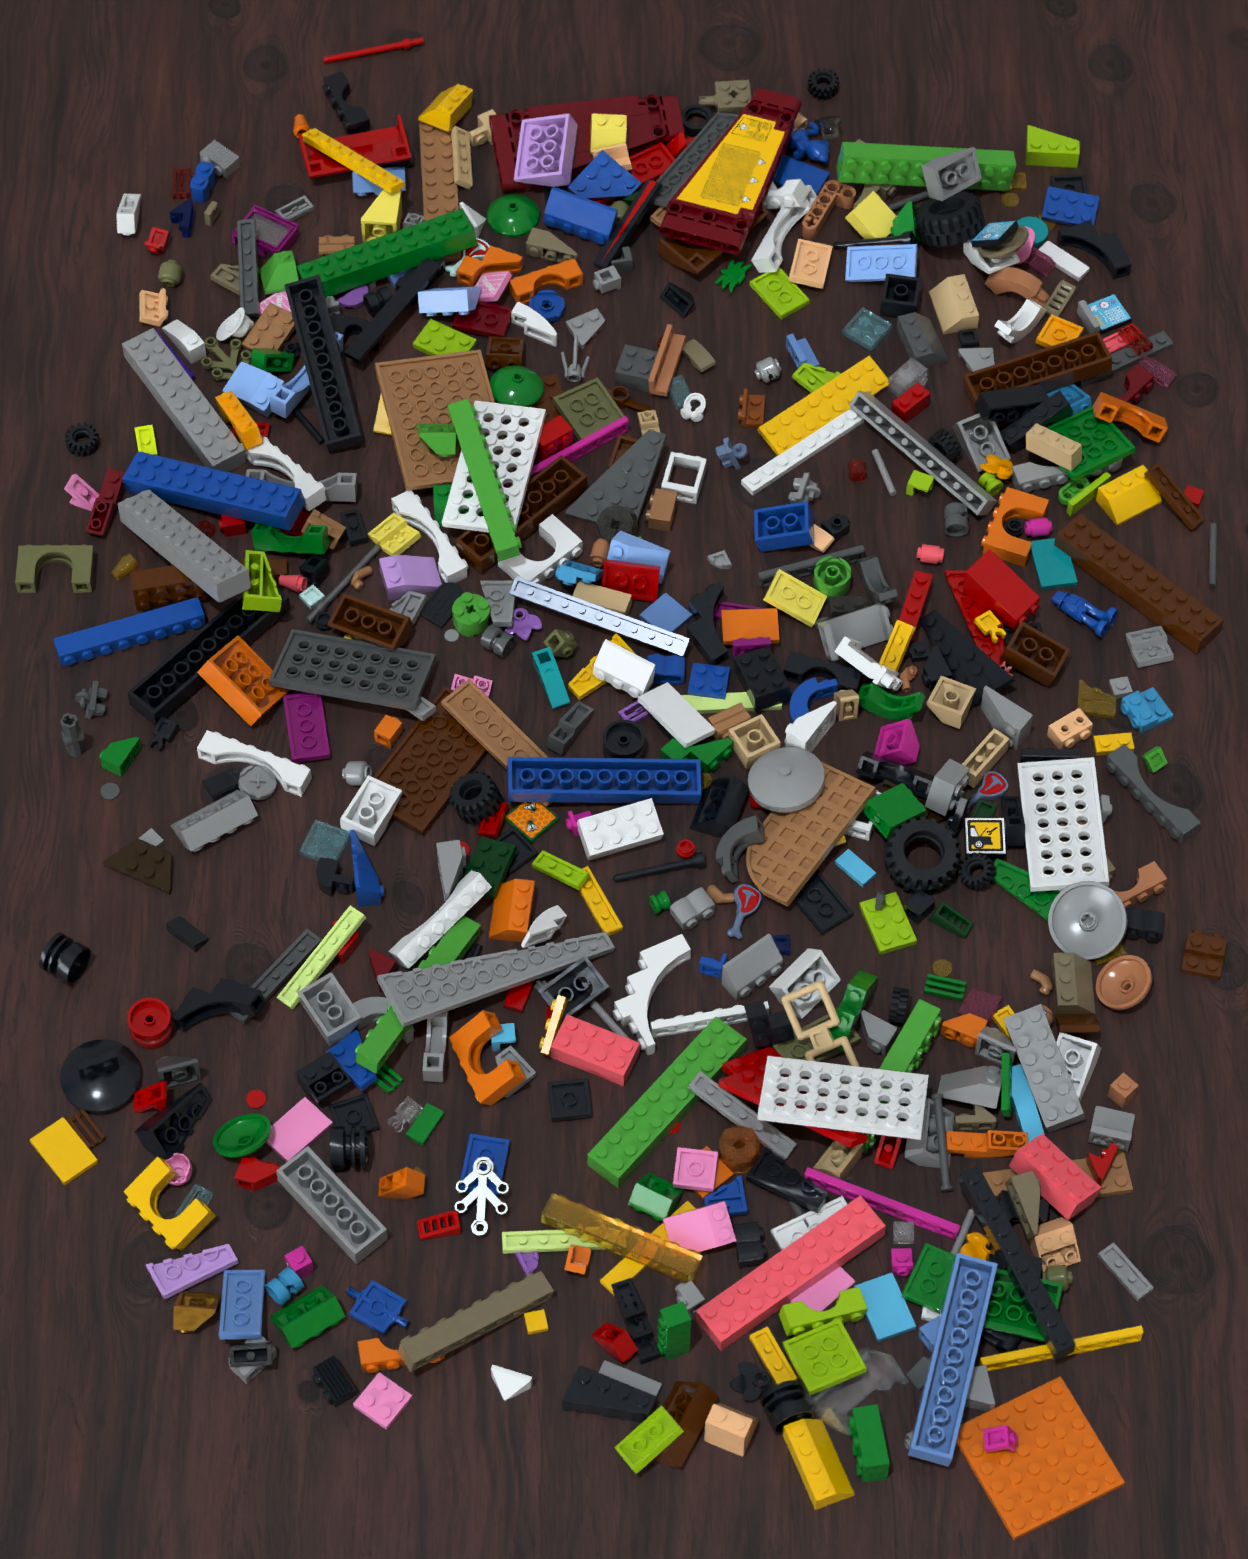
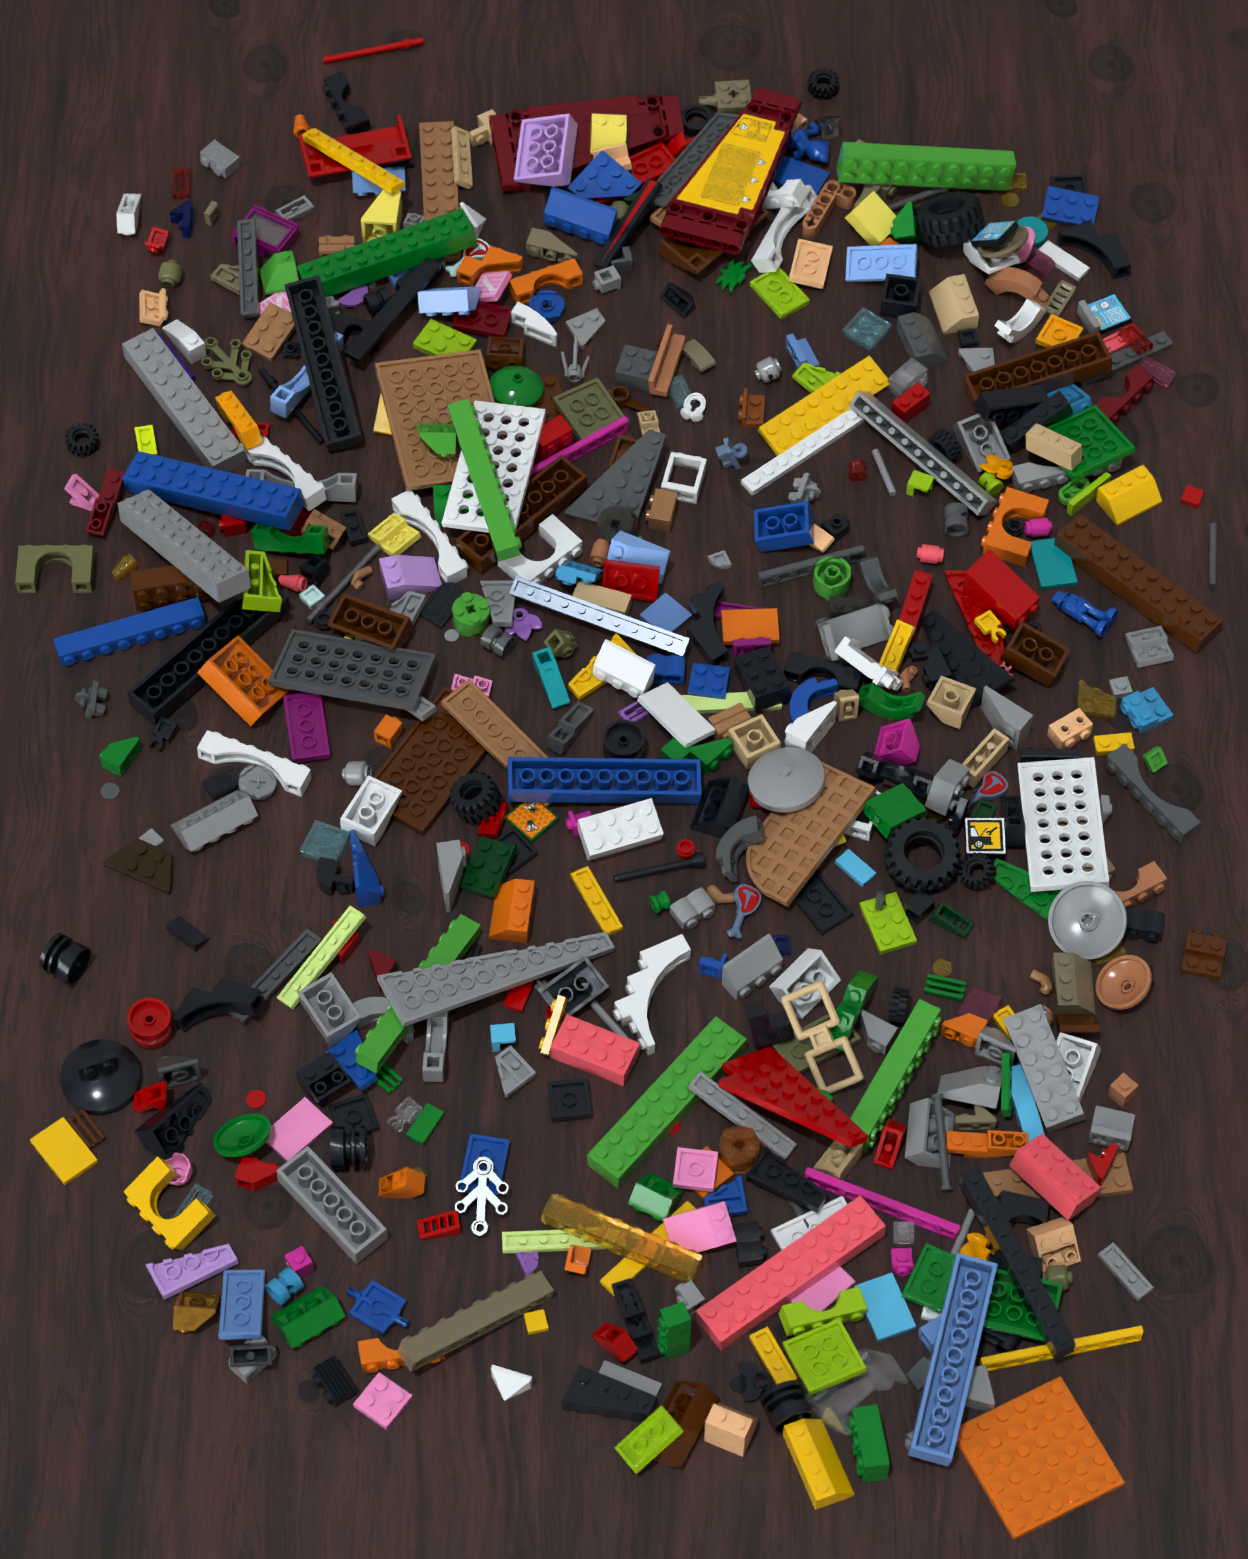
dark grey piece [60,713,85,758] -> none
blue brick [190,161,216,203] -> none
white piece [216,307,254,341] -> none
light blue slope [222,361,285,418] -> none
green slope [250,348,294,371] -> none
white arch [388,870,492,969] -> none
yellow slope [418,84,473,132] -> none
orange arch [449,1010,526,1106] -> none
green dish [487,194,539,237] -> none
white slope [521,905,567,948] -> none
lime tile [531,850,590,890] -> none
white plate [650,1001,769,1038] -> none
clear yellow piece [701,773,712,790] -> none
white piece [757,1056,929,1140] -> none
light yellow plate [763,569,827,627] -> none
black piece [833,231,915,249] -> none
light grey slope [922,147,982,201] -> none
dark pink bracket [983,1425,1018,1452] -> none
dark tan slope [1005,1170,1040,1240] -> none
lime wedge [1025,125,1080,168] -> none
orange arch [1092,392,1168,443] -> none
reddish brown plate [1144,462,1205,530] -> none

